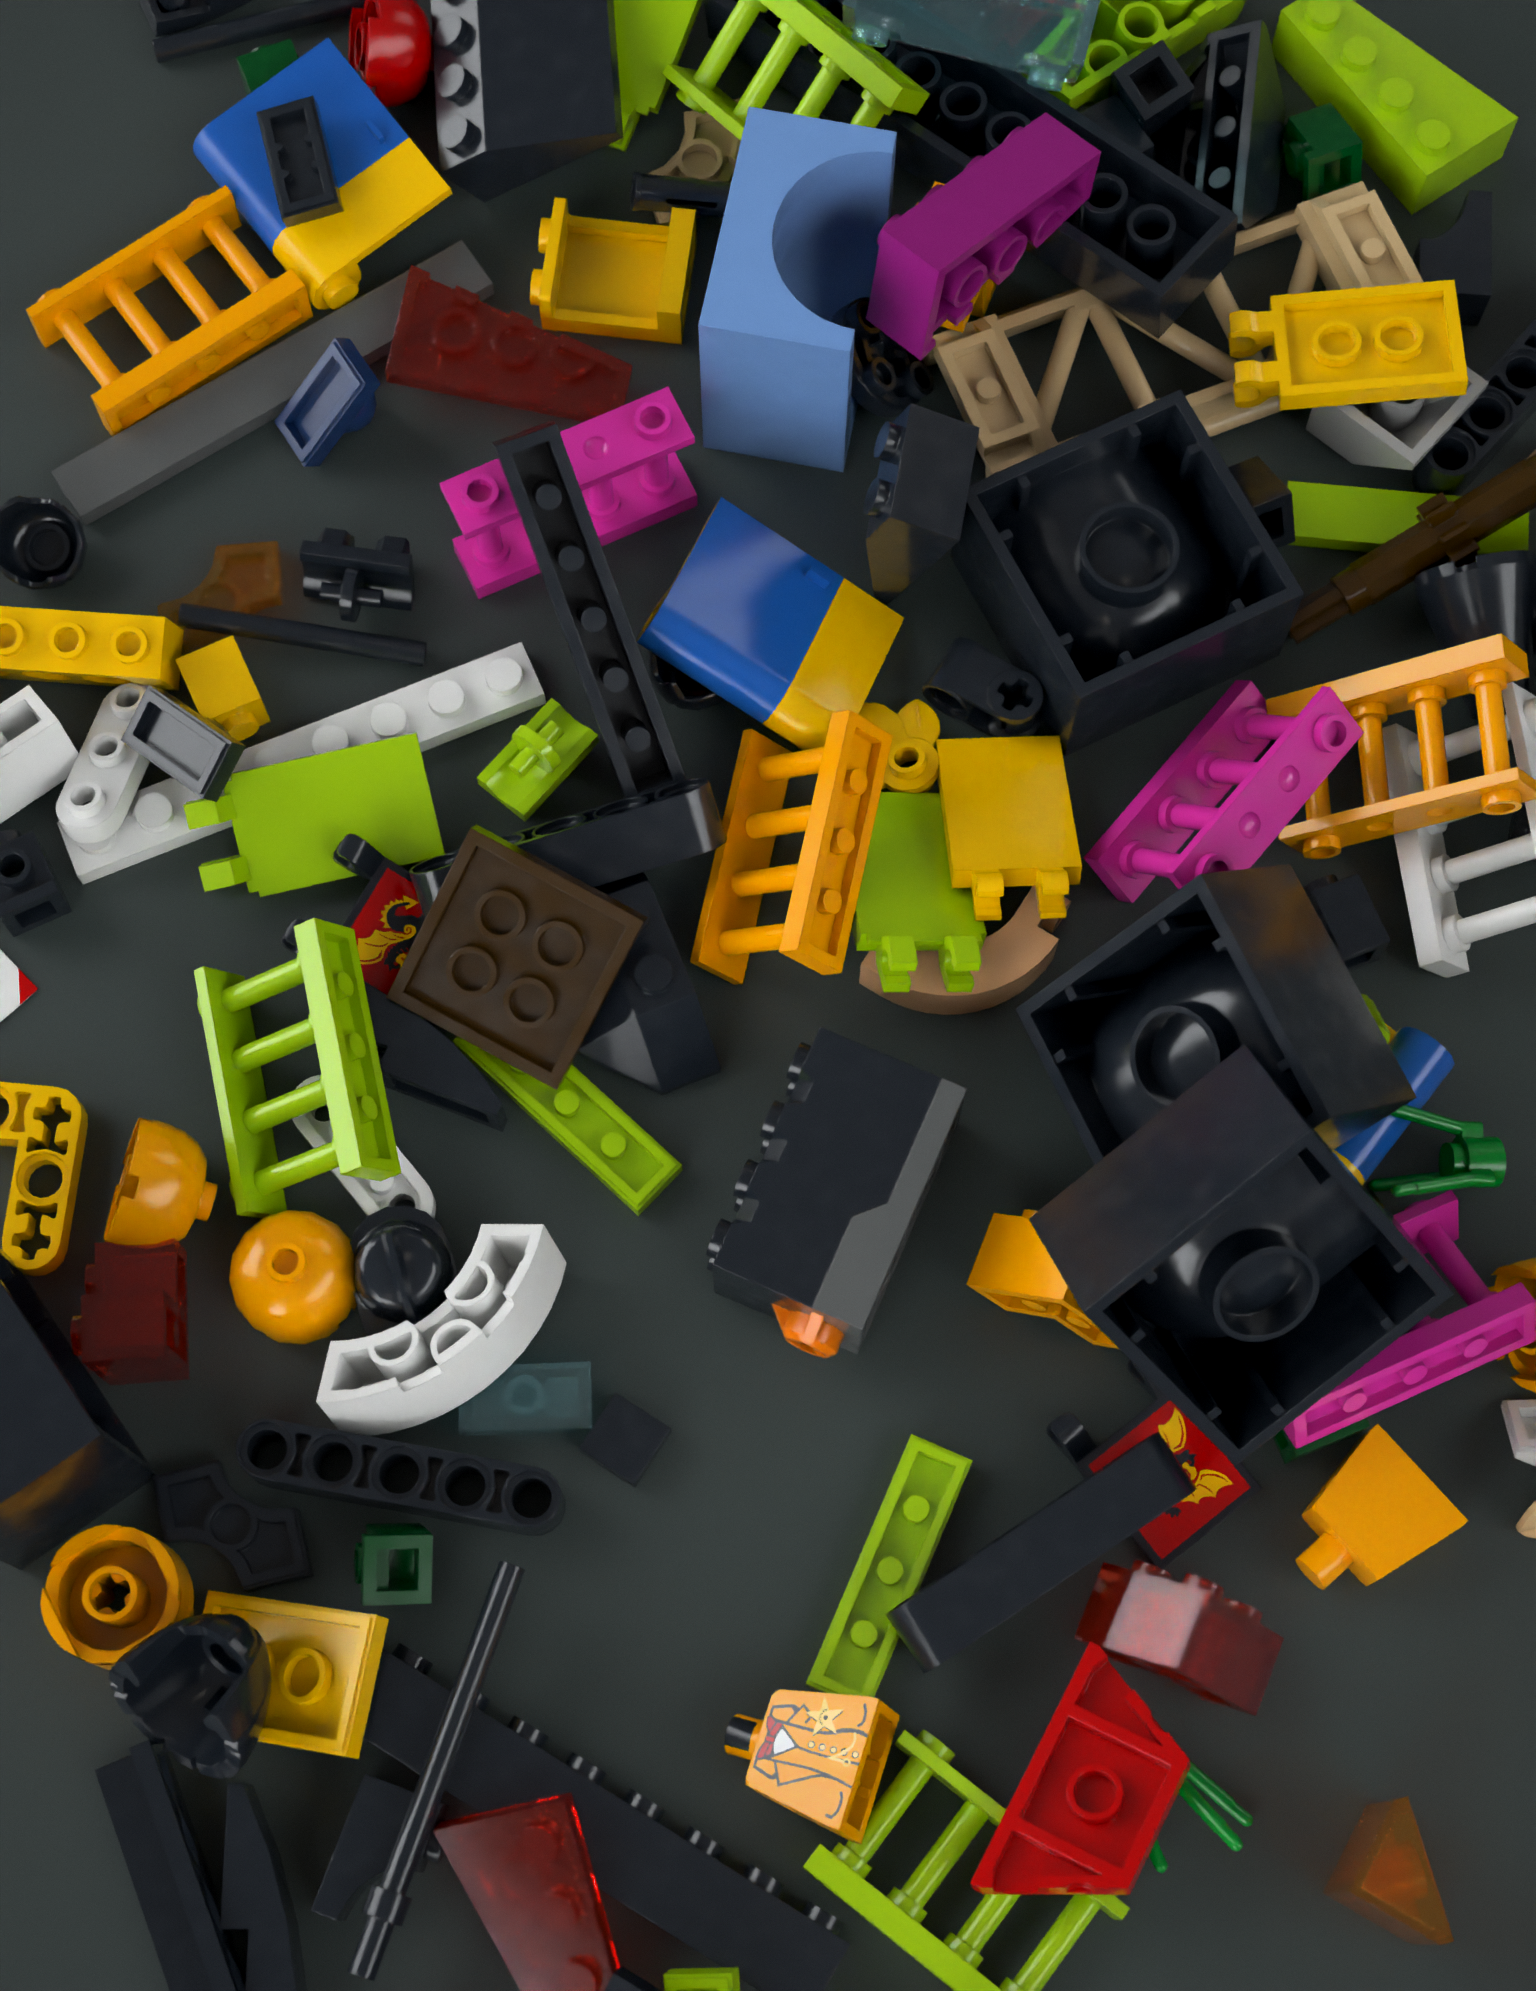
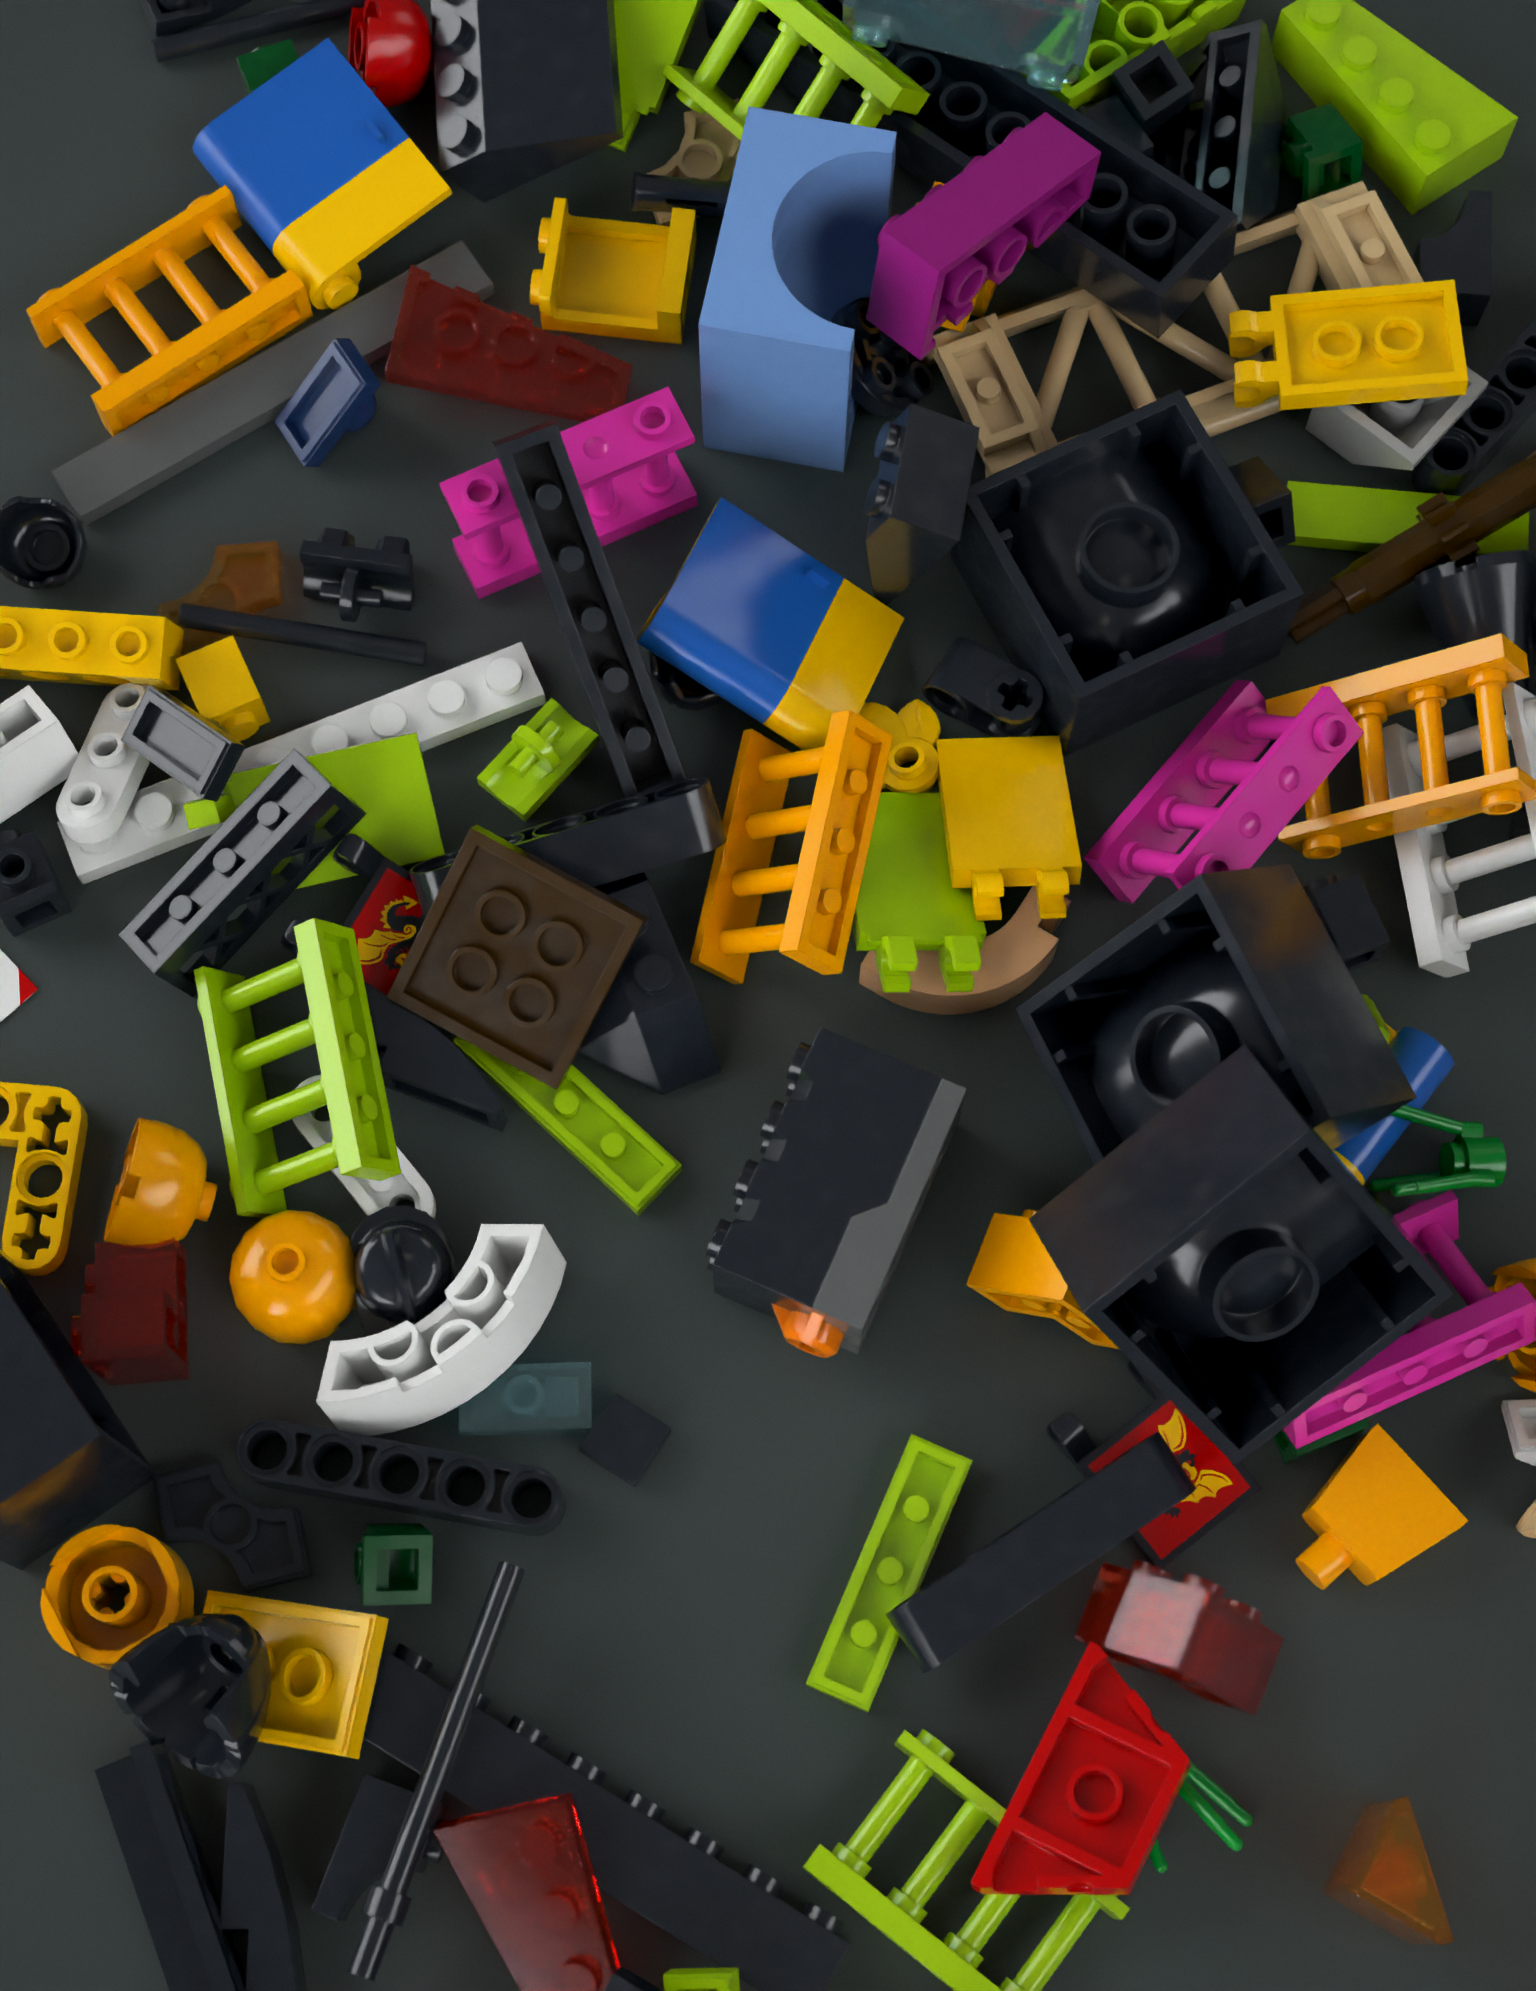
black plate [256,96,344,228] -> none
light orange torso [724,1689,900,1844] -> none
none -> black fence [119,748,367,997]

